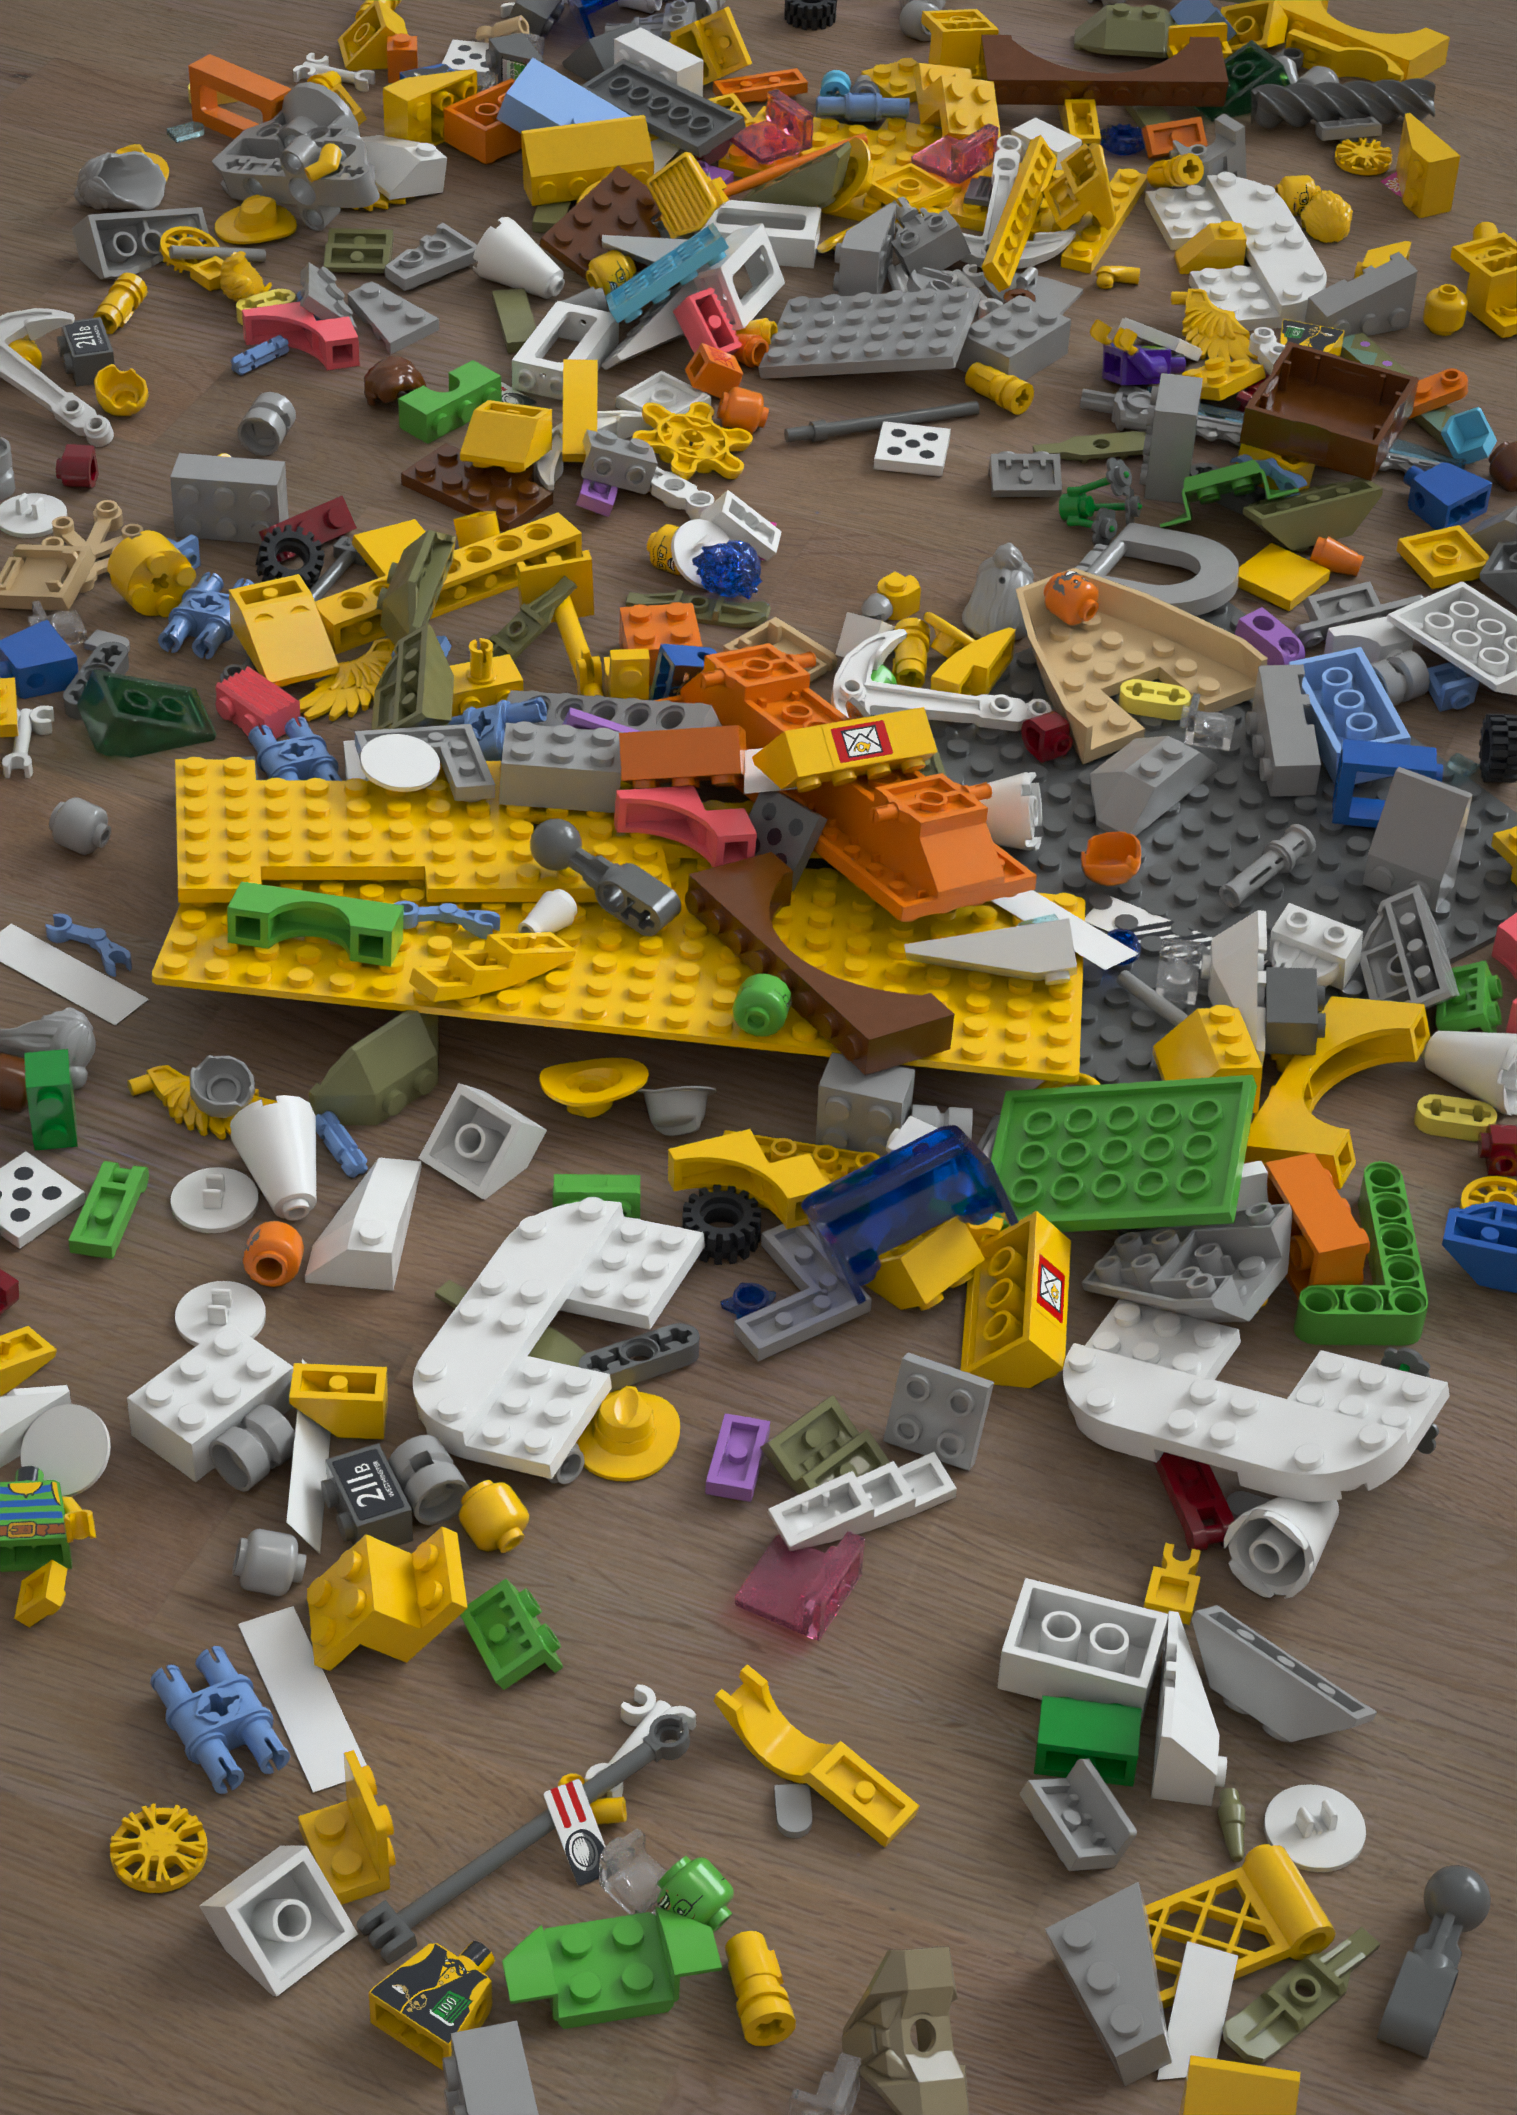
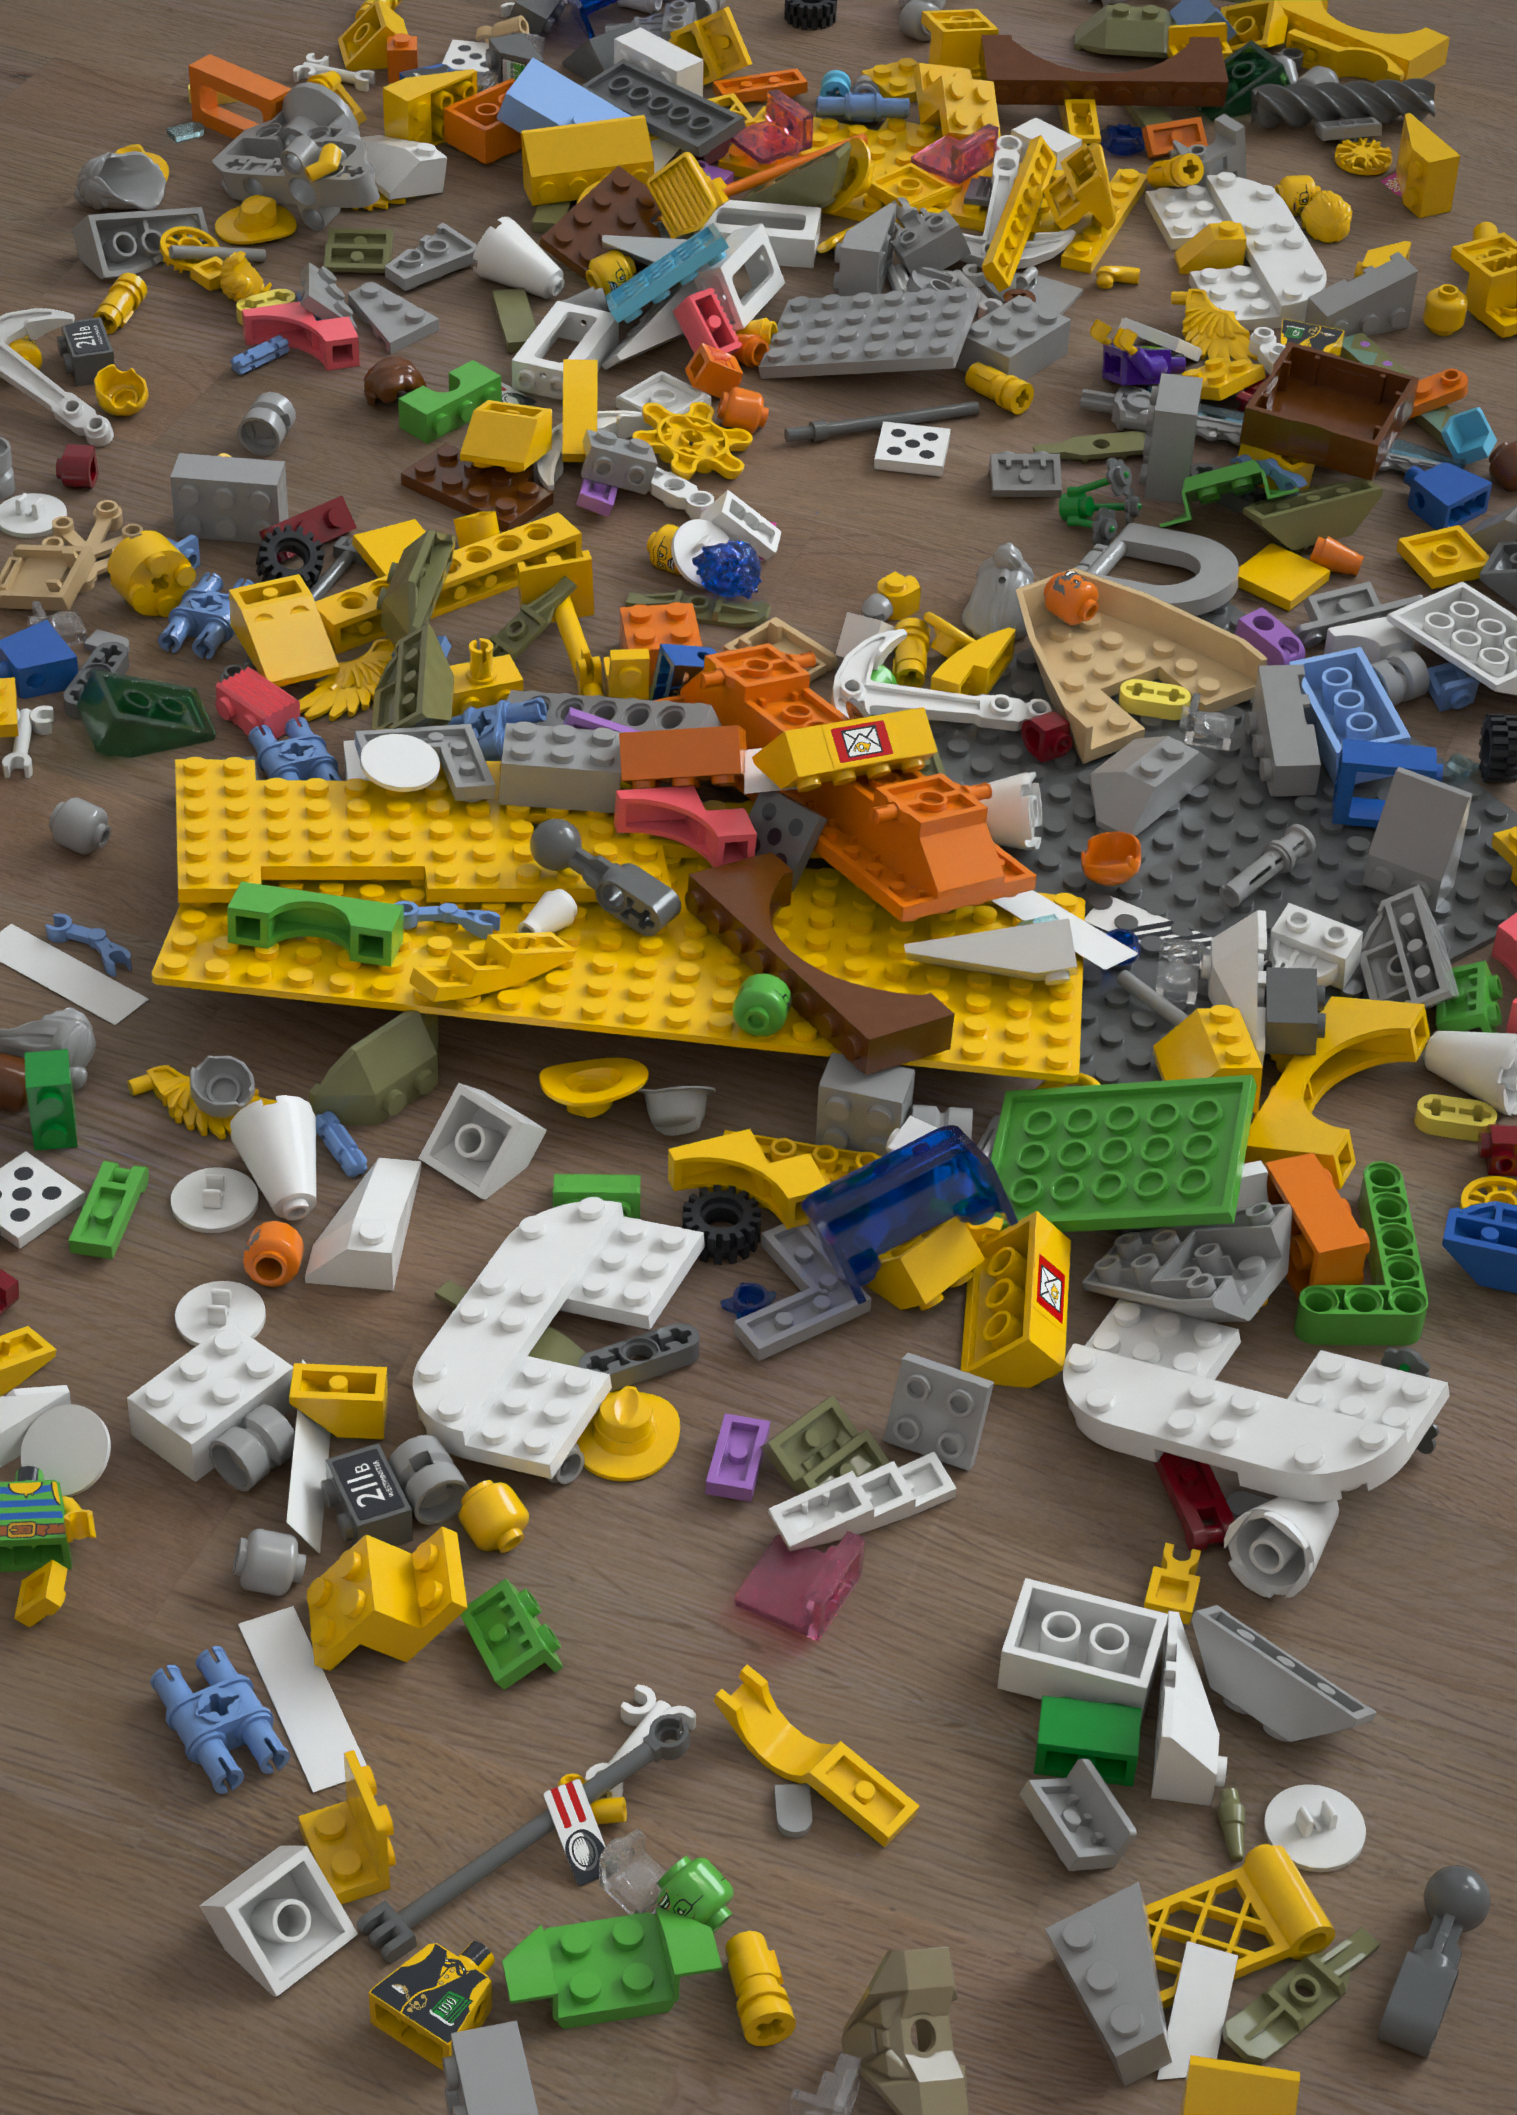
yellow wheel [110,1803,208,1893] -> none

